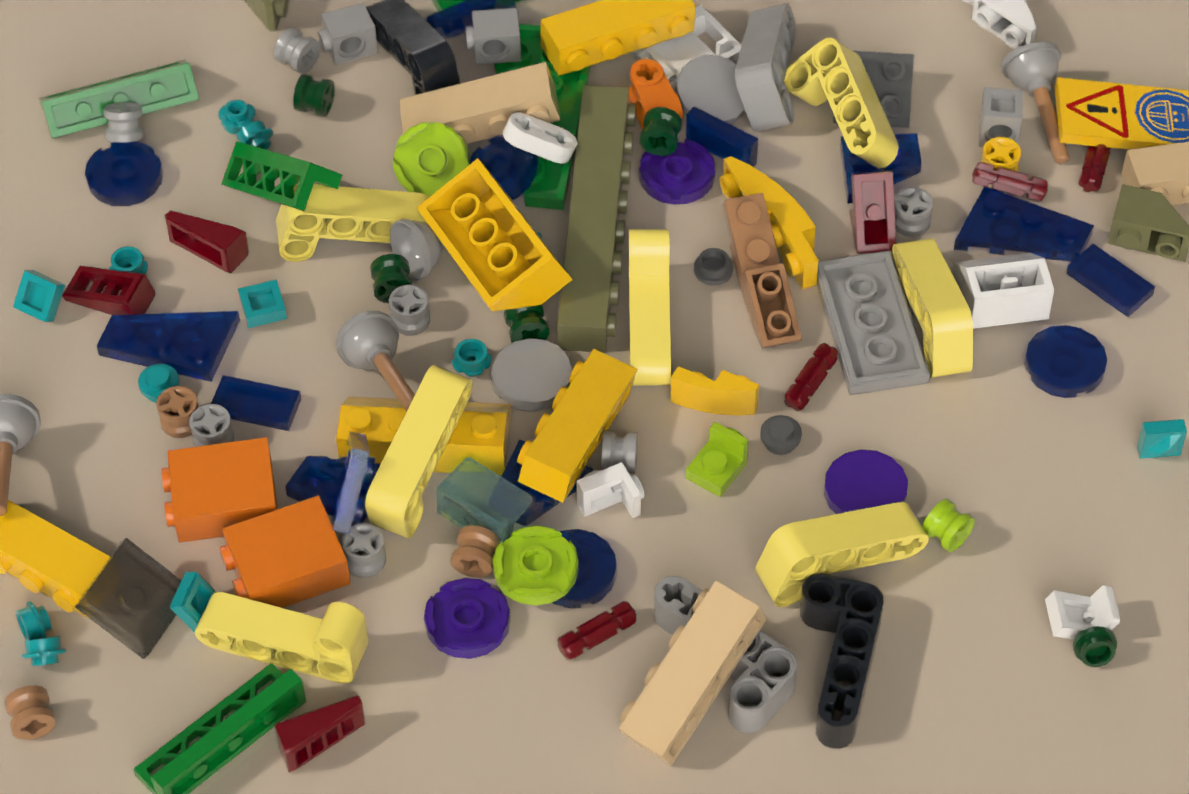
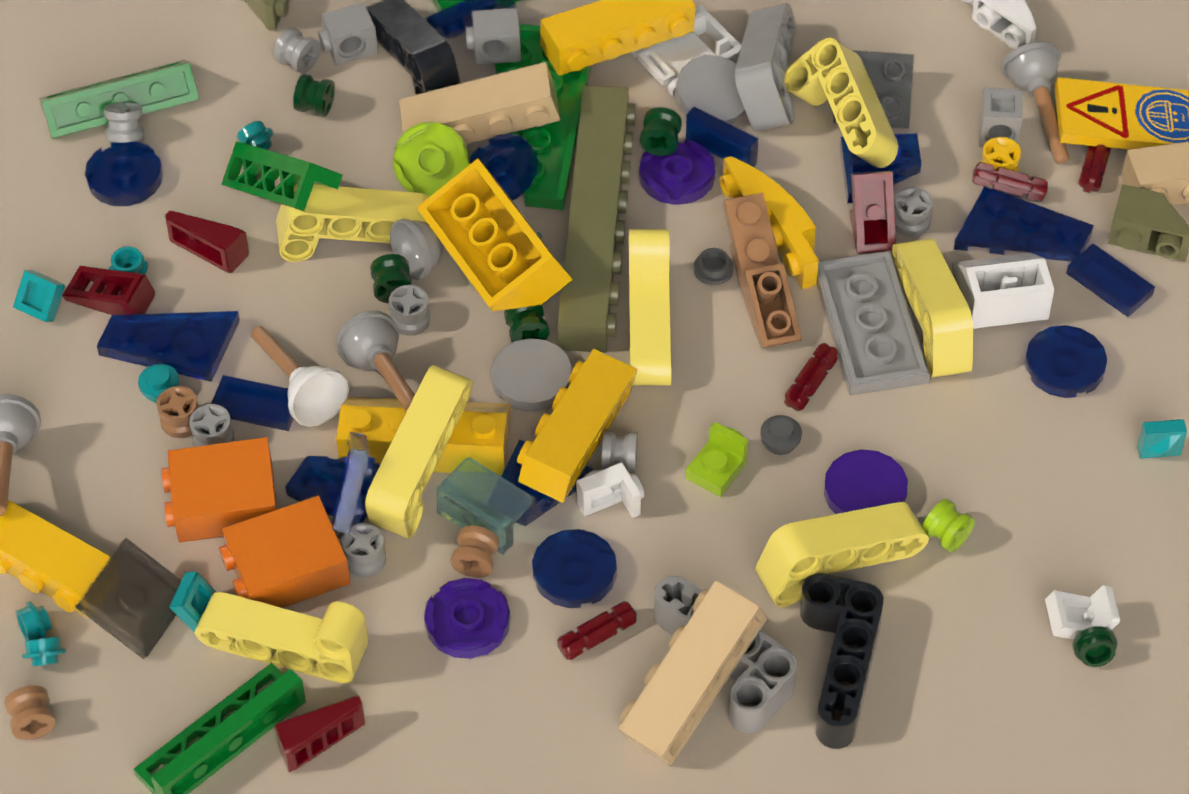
teal plate [218,100,256,135] -> none
teal plate [238,279,287,328] -> none
teal plate [452,339,492,377] -> none
lime tile [493,525,579,606] -> none
white beam [502,113,578,163] -> none
orange piece [629,59,683,130] -> none
yellow slope [670,366,759,416] -> none
none -> white piece [251,326,349,427]

